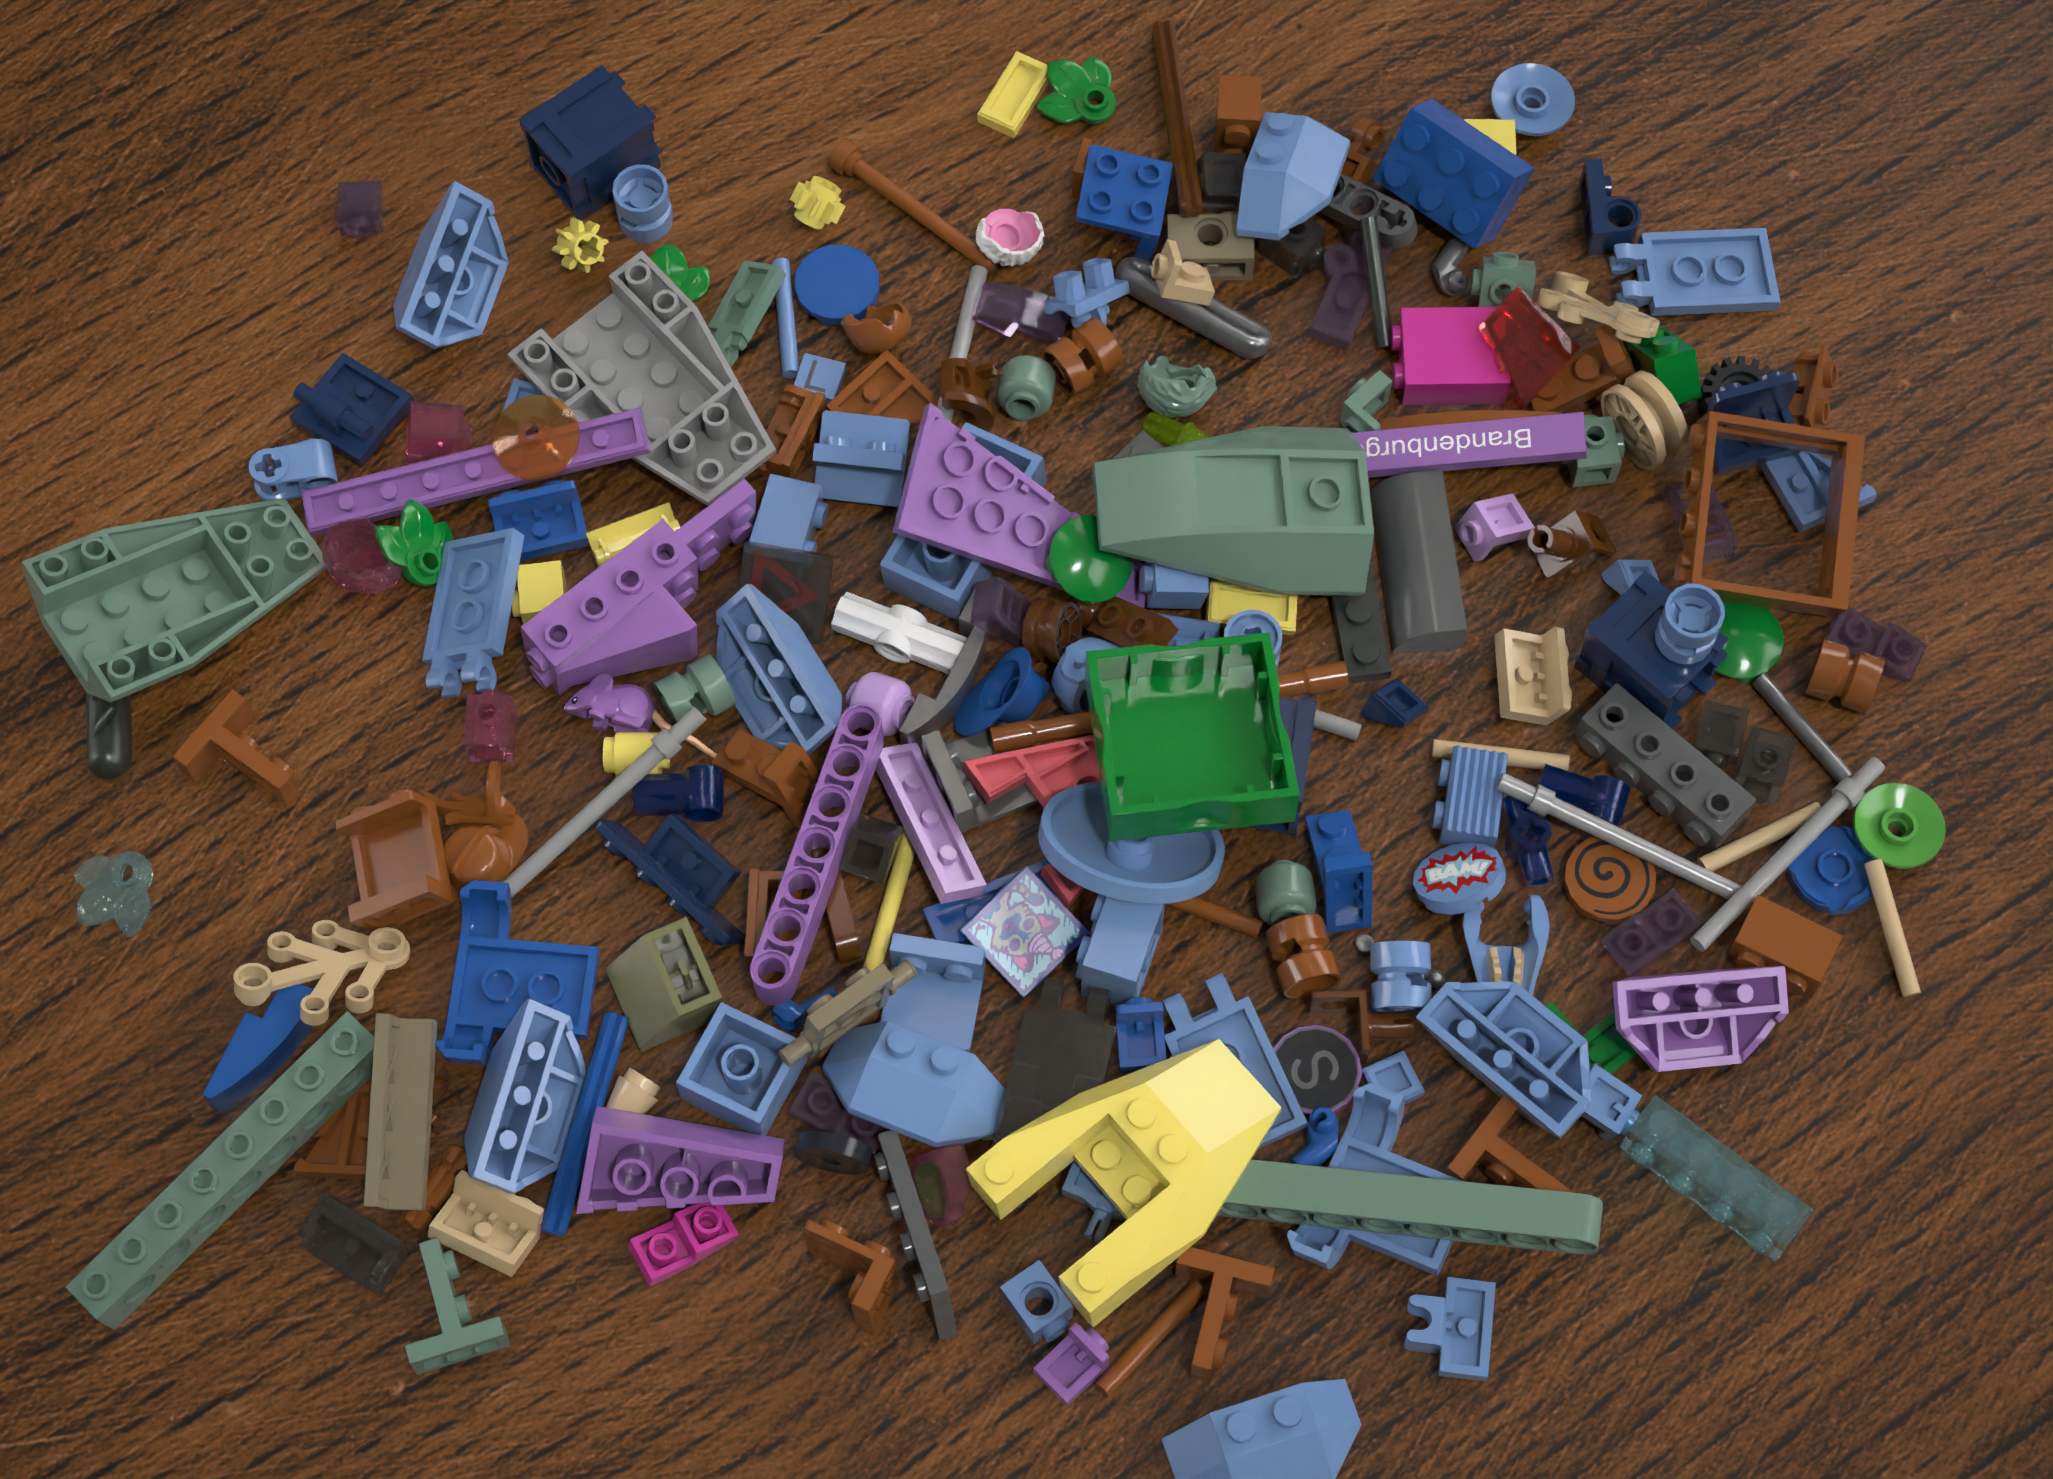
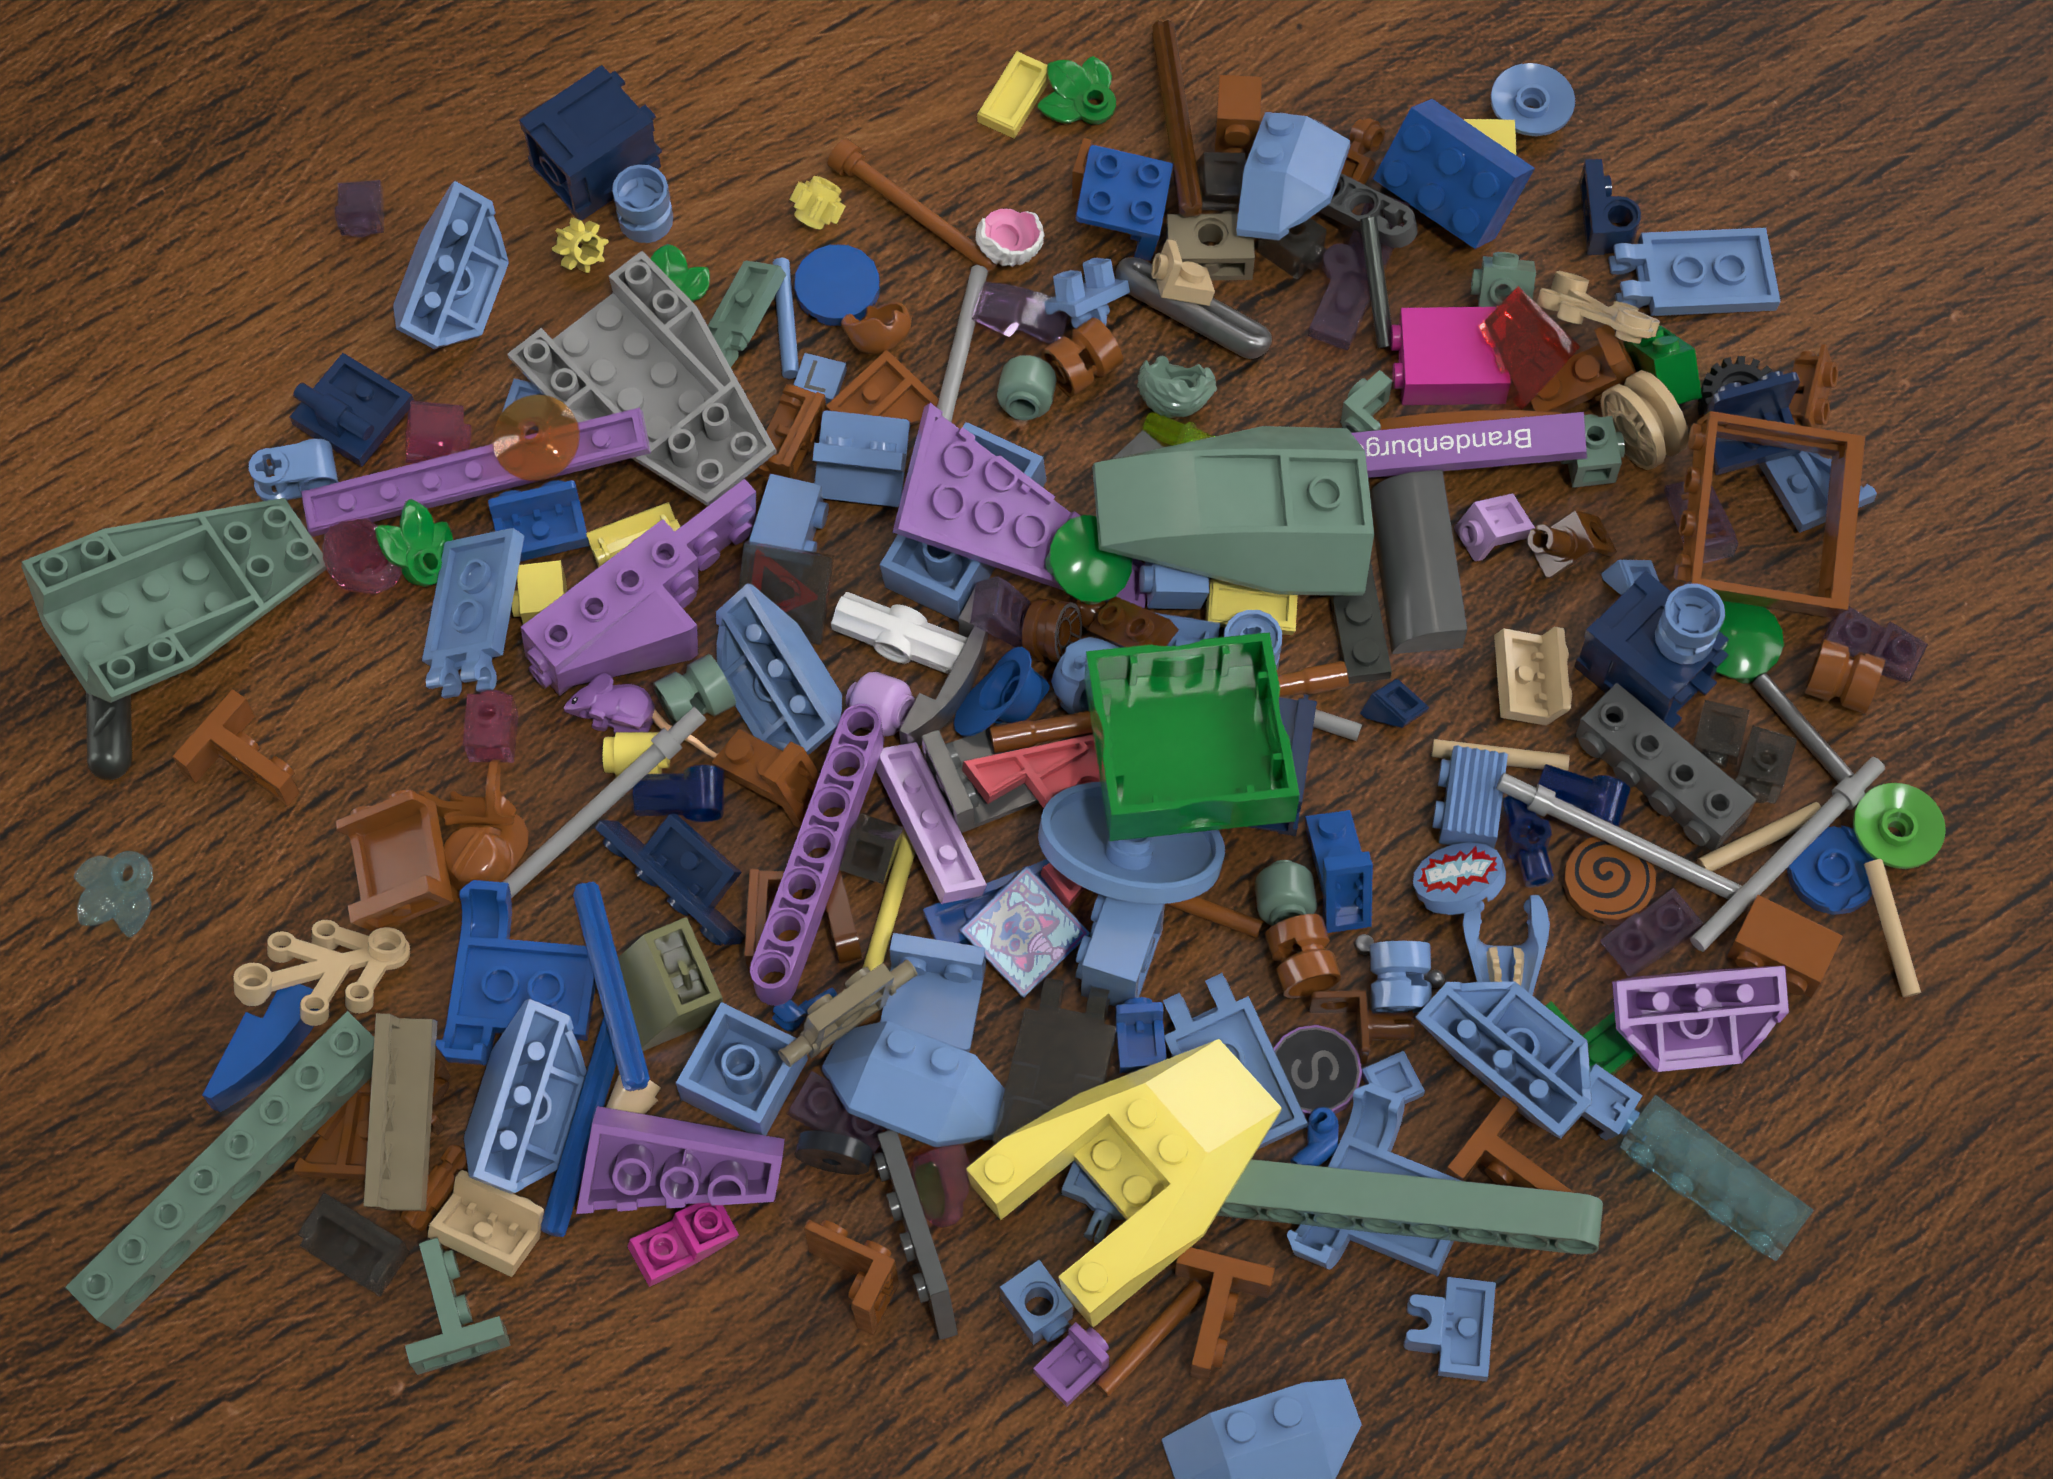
reddish brown piece [939,357,1003,431] -> none
flat silver arm [1432,236,1469,296] -> none
none -> blue axle [573,882,650,1092]

